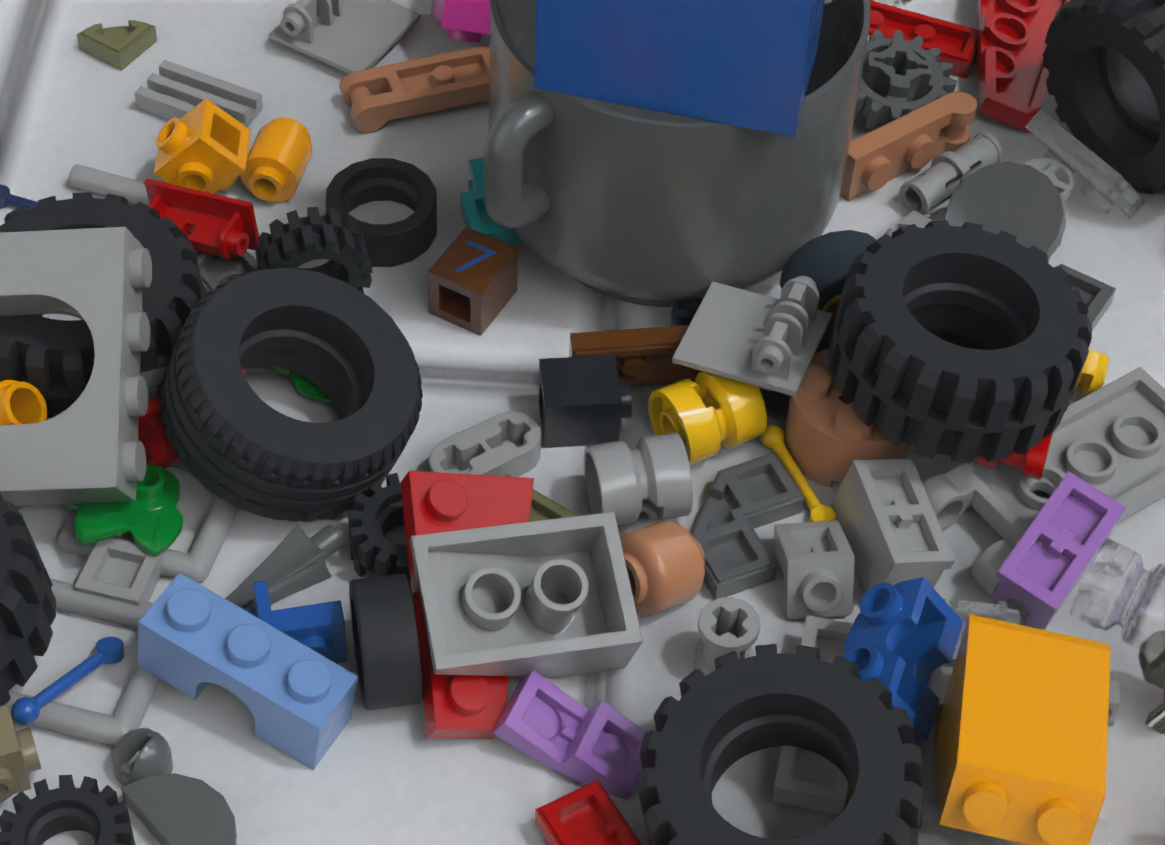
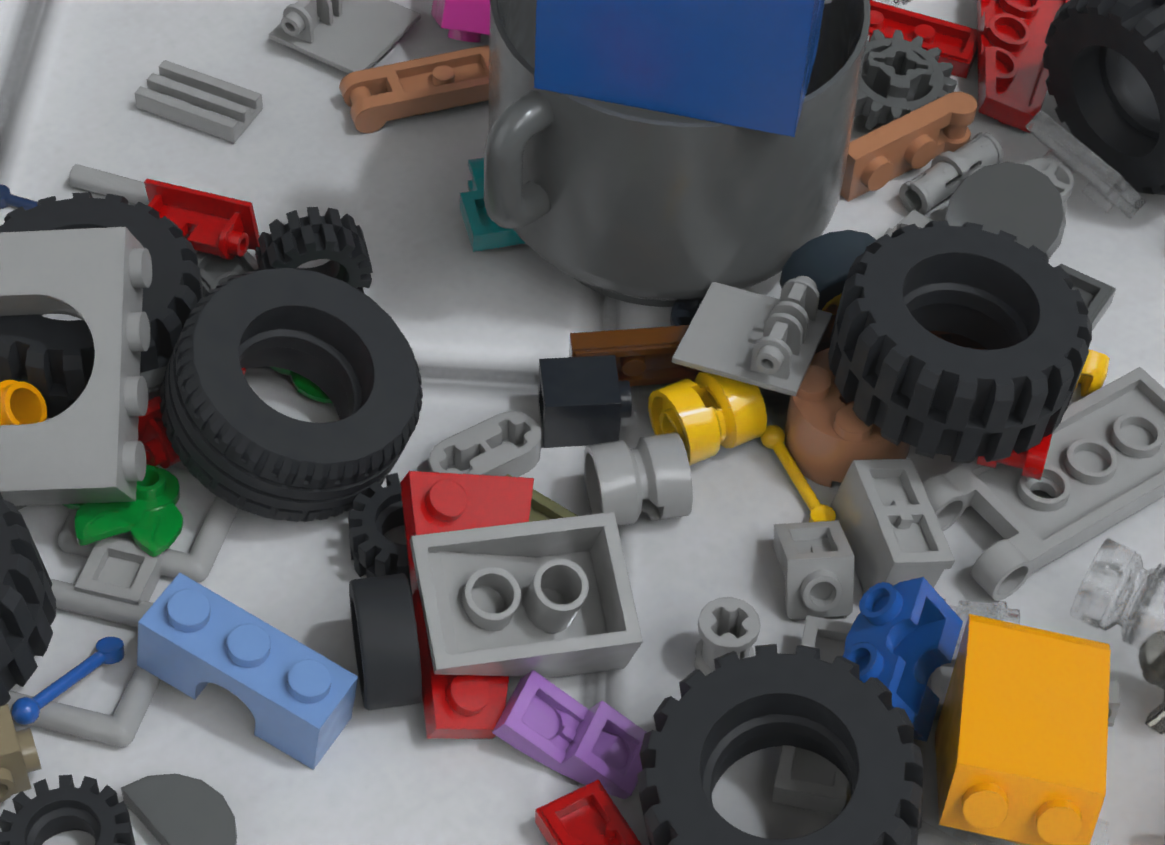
olive tile [77,20,157,71] -> none
dark grey hinge [113,727,173,786] -> none
light orange brick [154,98,251,194] -> none
dark grey piece [225,524,344,609] -> none
light orange brick [240,117,313,202] -> none
blue bracket [244,580,347,664] -> none
black tyre [325,158,437,267] -> none
reddish brown brick [428,227,518,336] -> none
nougat head [620,520,705,616] -> none
dark grey tile [690,453,805,600] -> none
medium lavender hinge [994,471,1126,630] -> none

